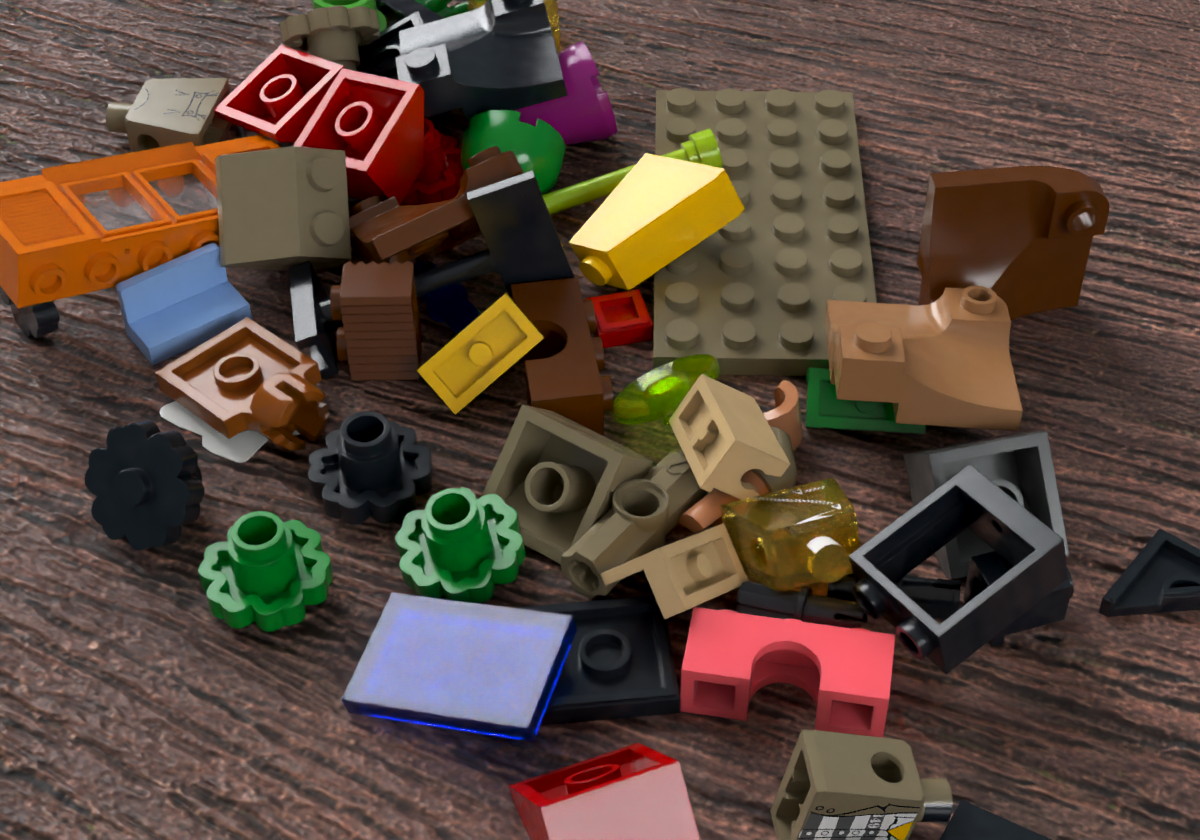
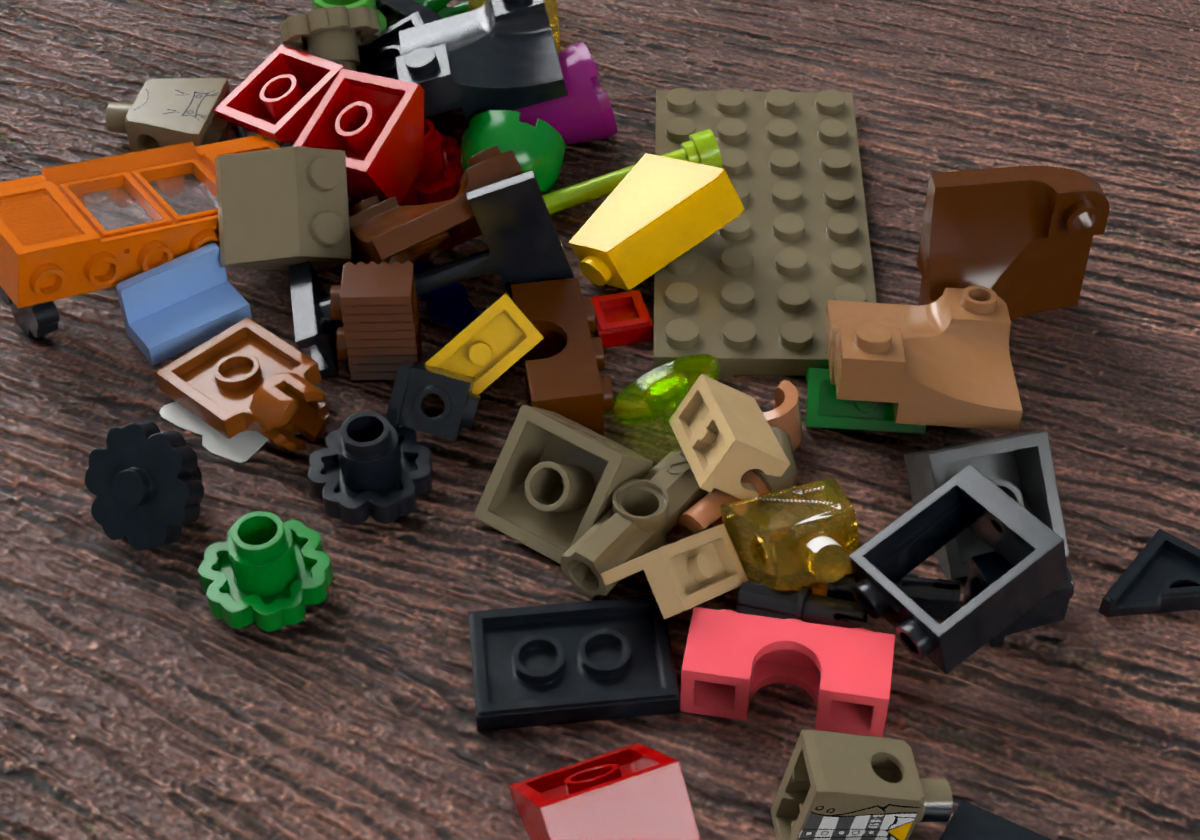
clear blue tile [341,592,577,742] -> none
green plant [395,487,526,608] -> none
none -> black brick [386,359,481,441]

